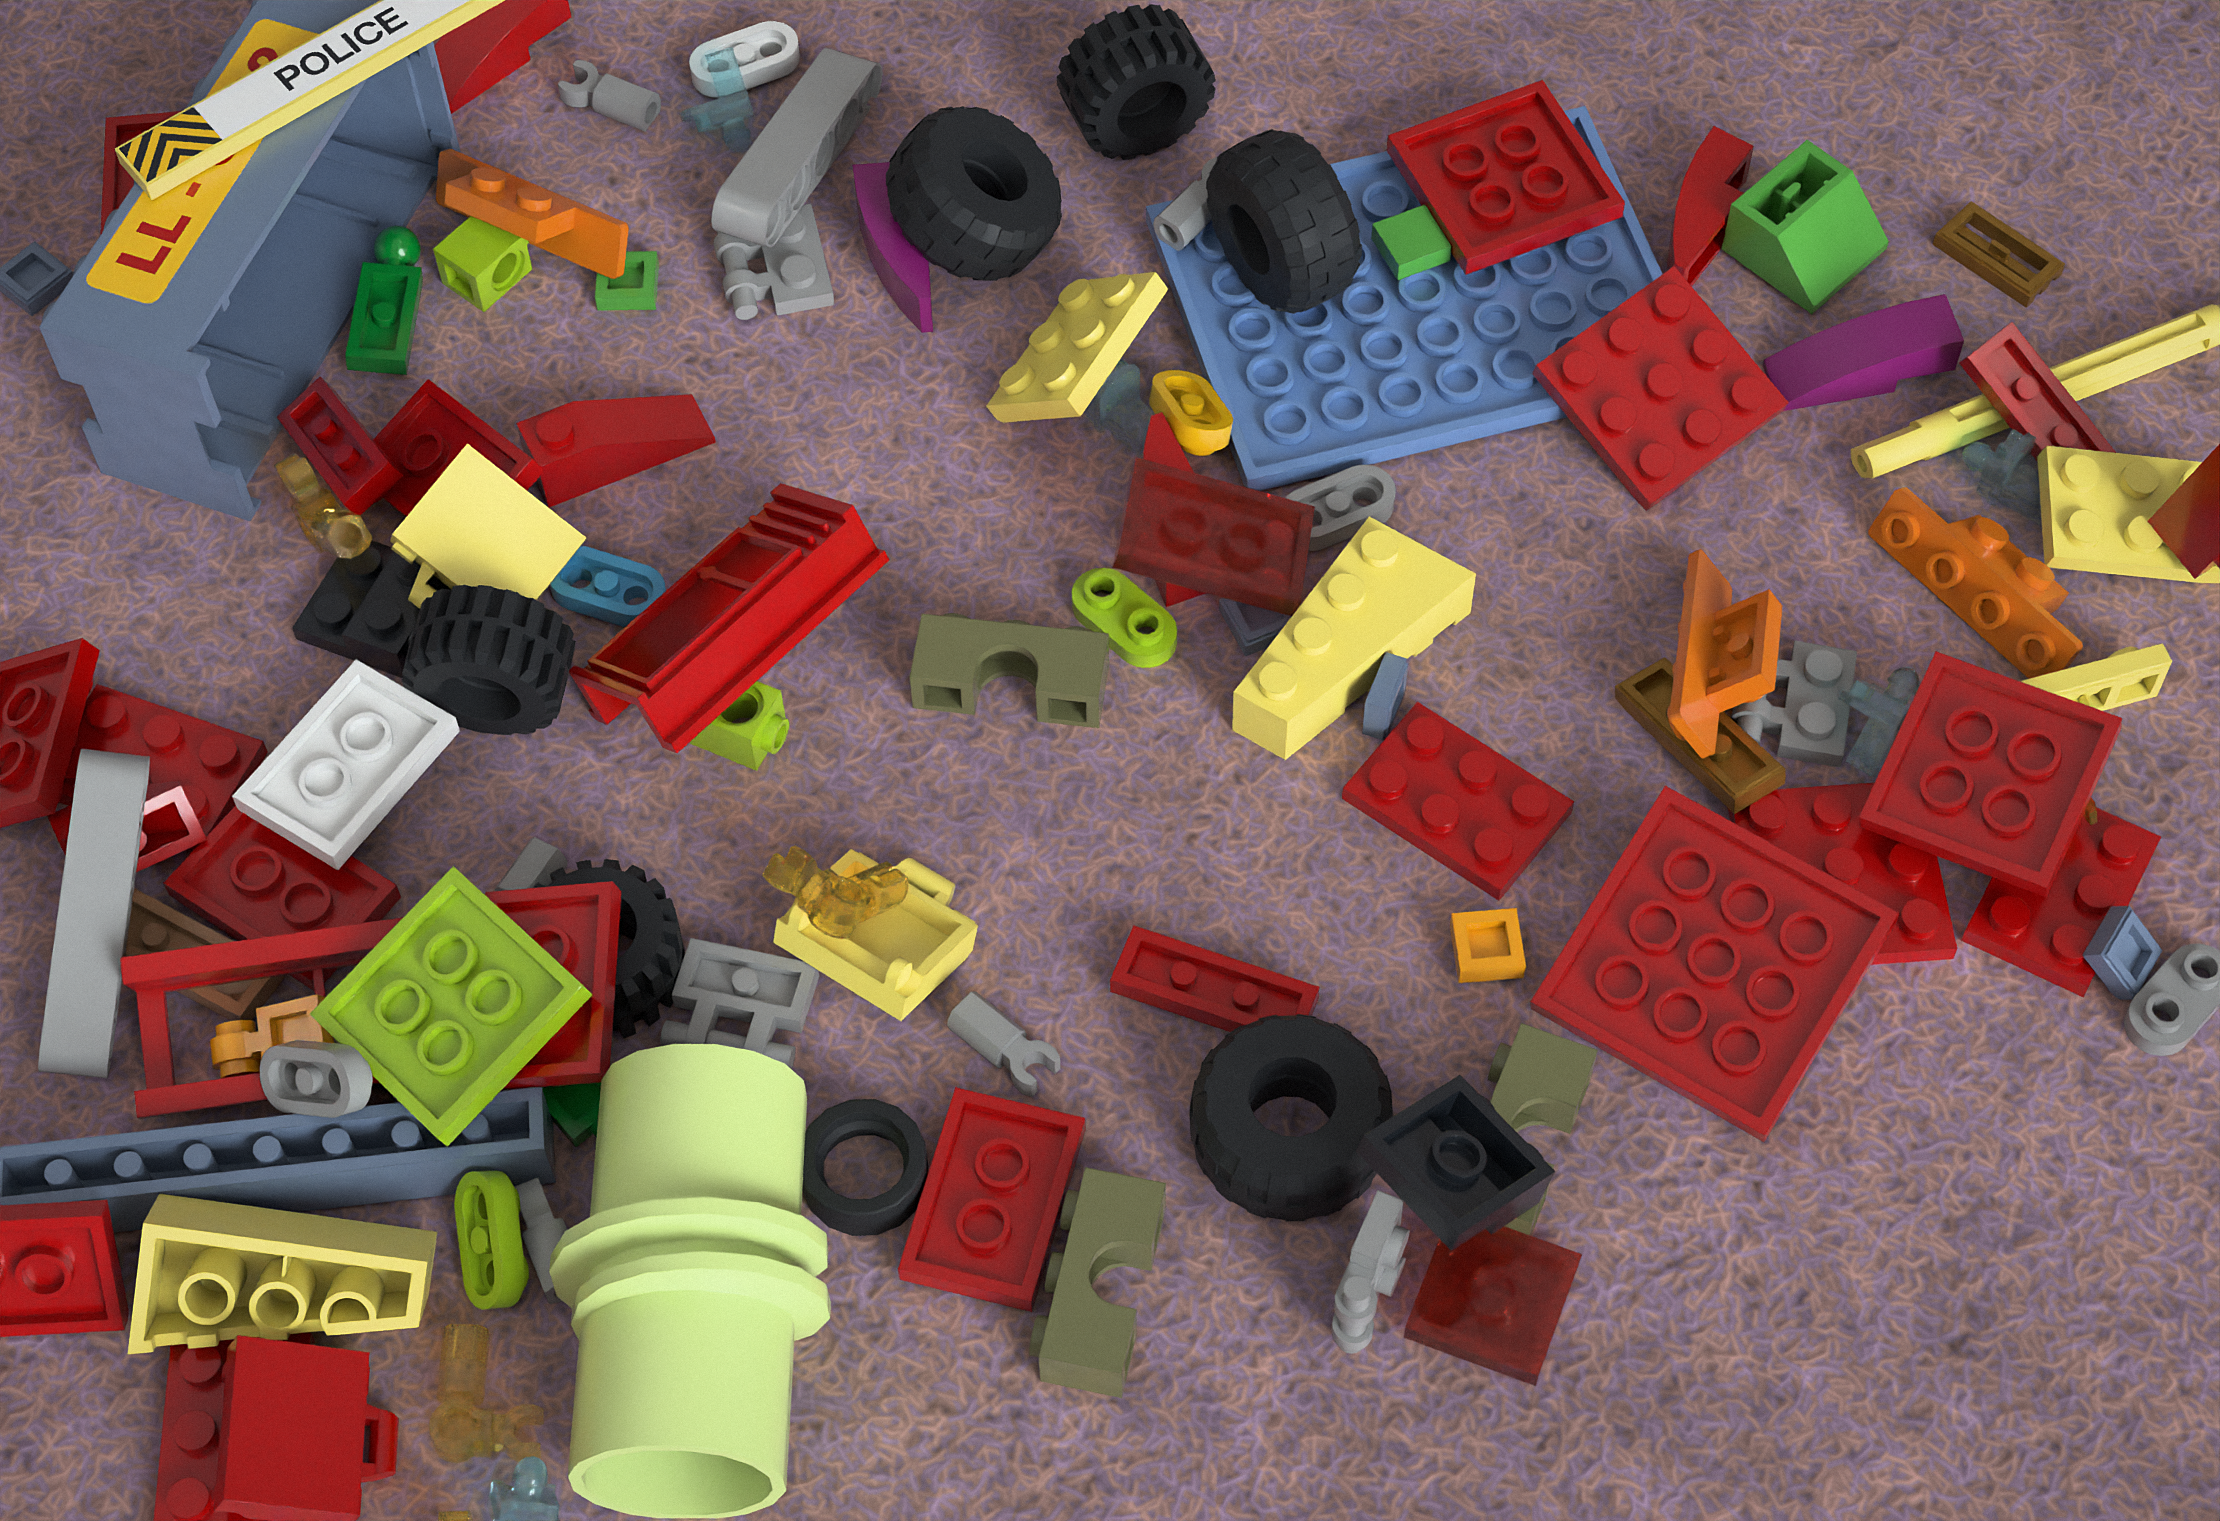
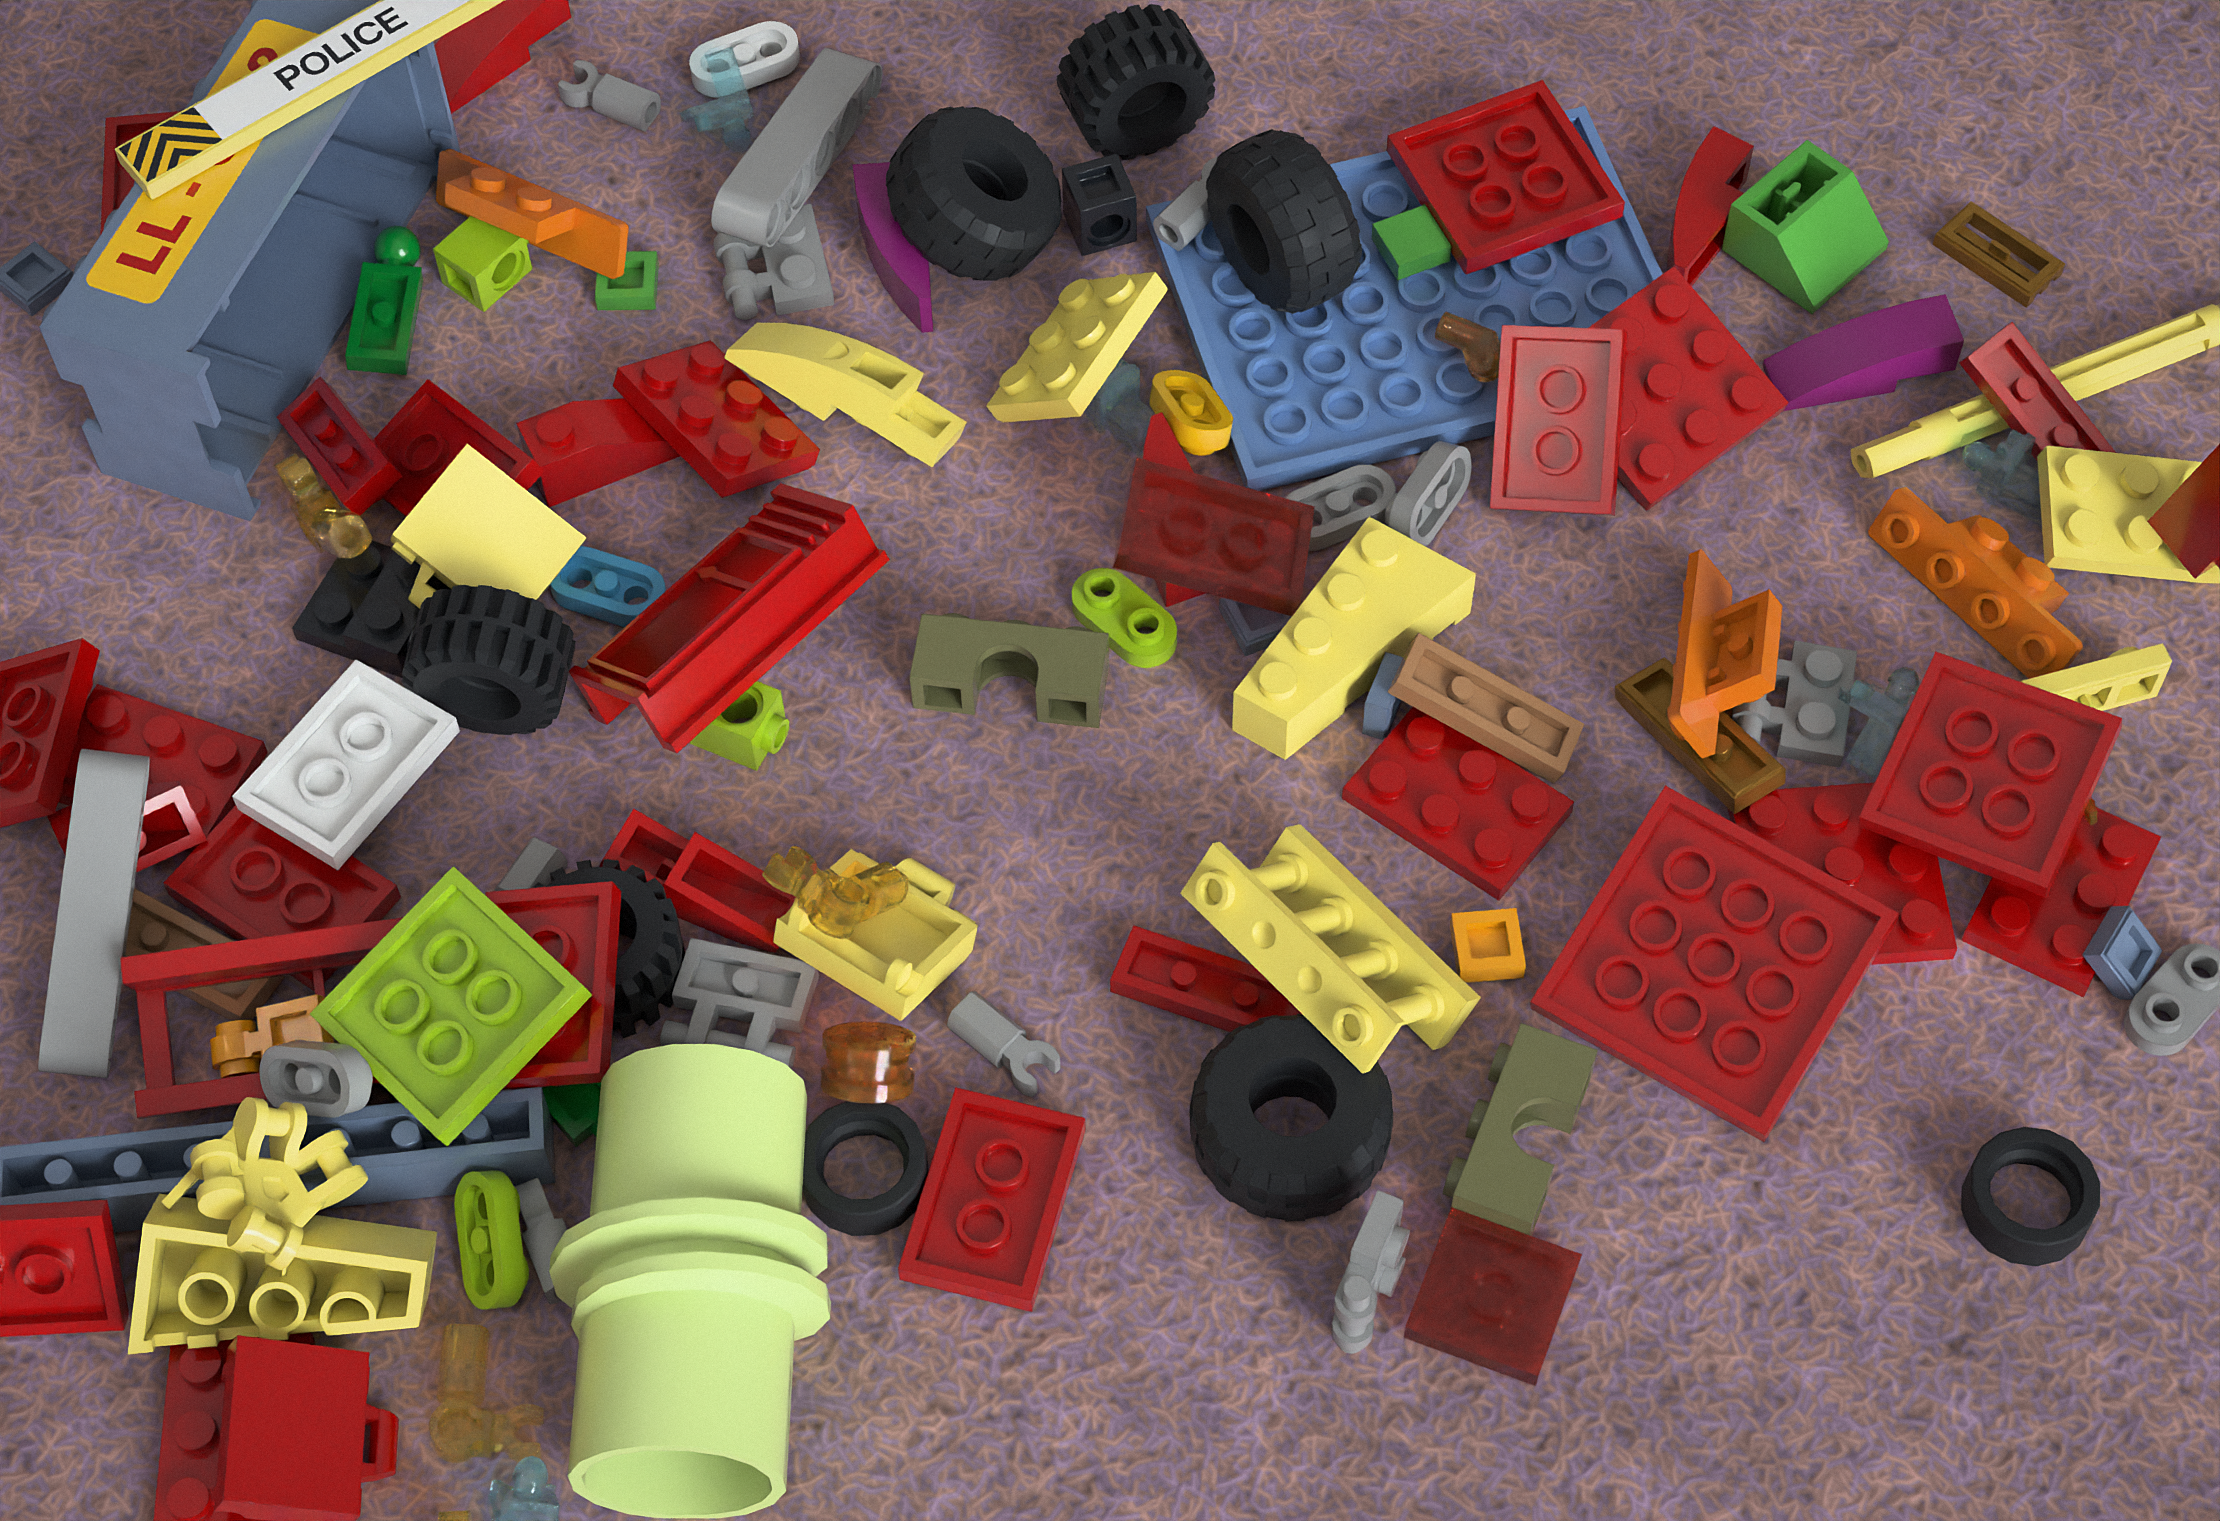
olive arch [1029,1167,1166,1398] -> none
black plate [1356,1075,1555,1251] -> none
none -> light yellow piece [161,1097,368,1270]
none -> red slope [599,808,801,953]
none -> red plate [613,340,820,498]
none -> light yellow slope [724,323,967,467]
none -> clear orange wheel [820,1021,916,1103]
none -> black brick [1062,153,1137,256]
none -> light yellow fence [1180,824,1481,1074]
none -> light grey plate [1385,441,1472,546]
none -> medium nougat plate [1387,633,1584,783]
none -> clear orange arm [1435,311,1501,382]
none -> plate [1490,325,1627,516]
none -> black tyre [1961,1127,2100,1266]

